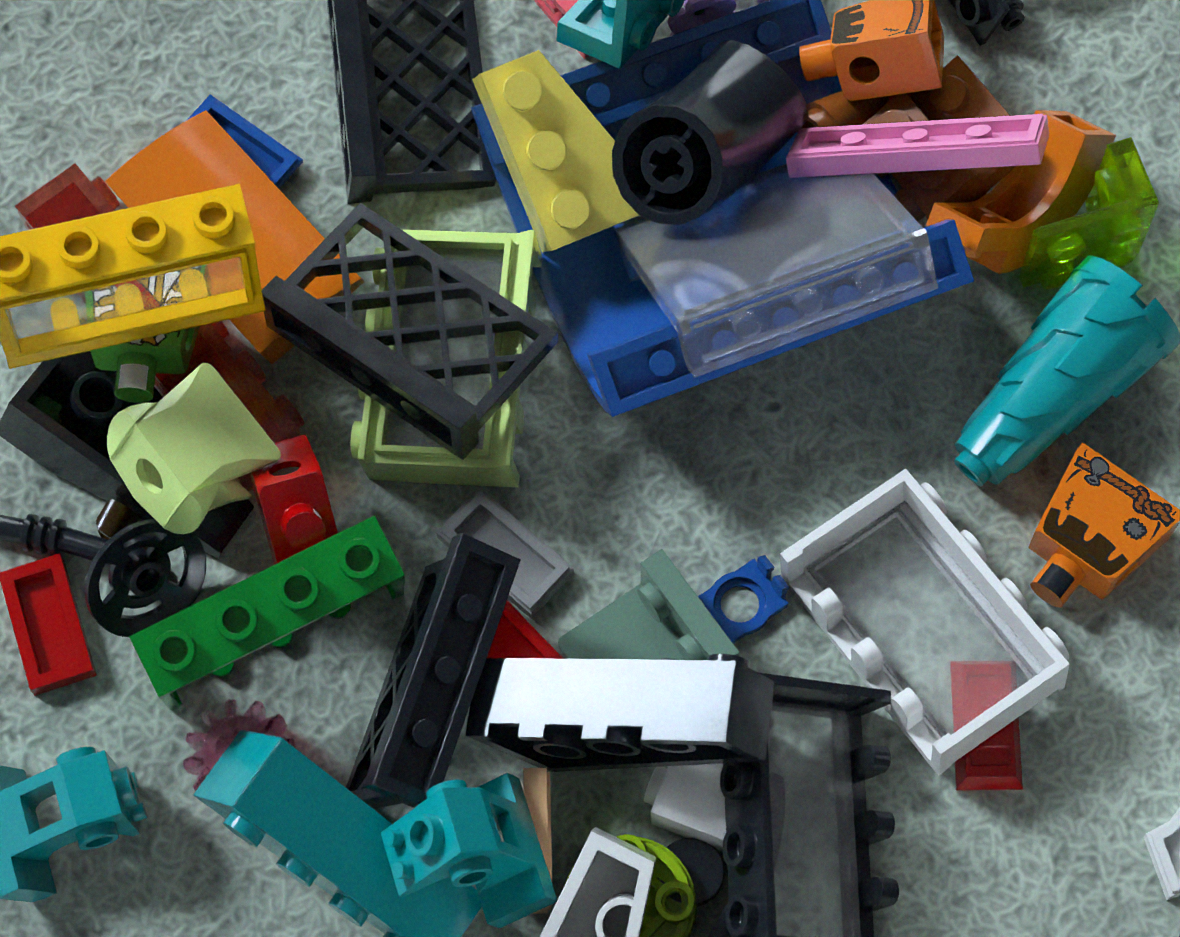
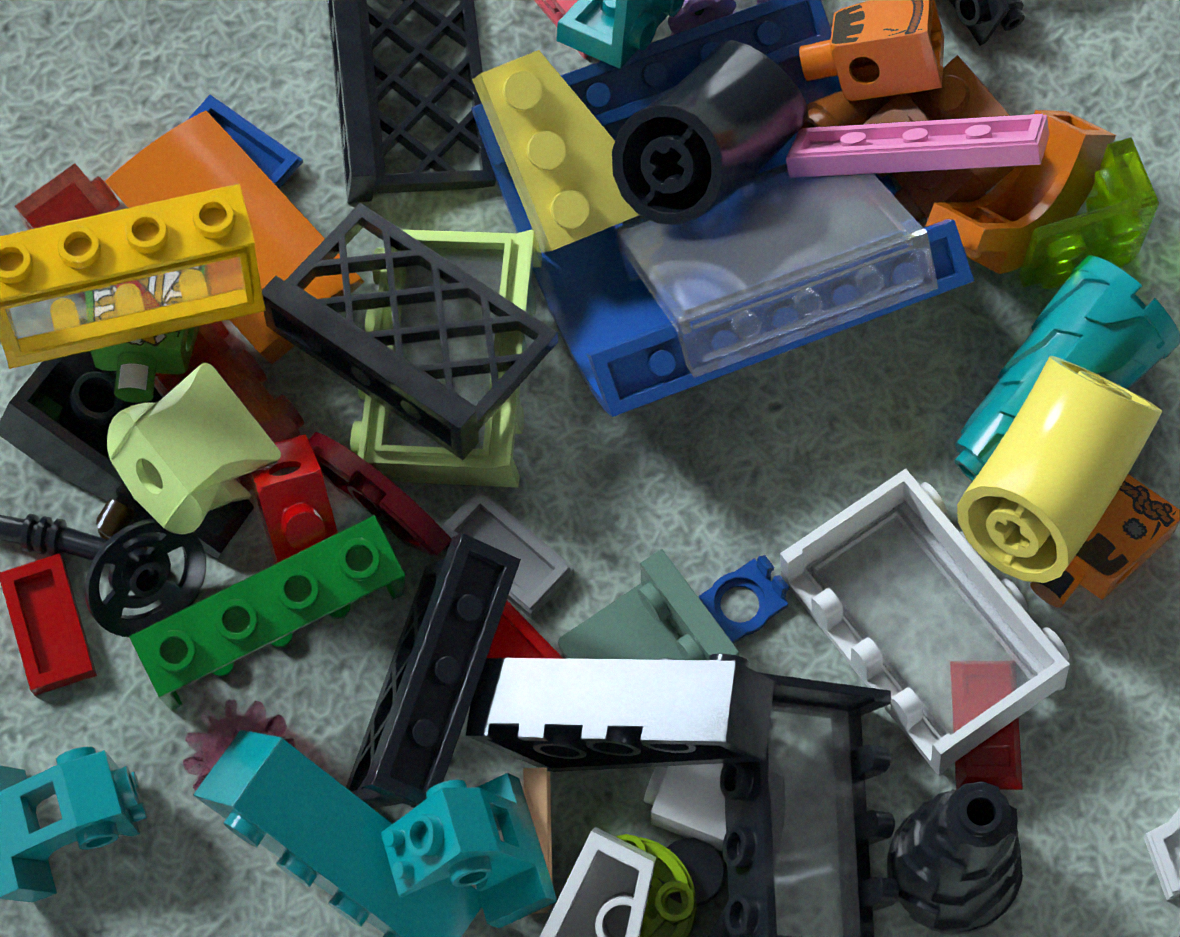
none -> dark red tile [308,432,452,556]
none -> black cone [887,781,1023,935]
none -> light yellow brick [957,356,1162,583]

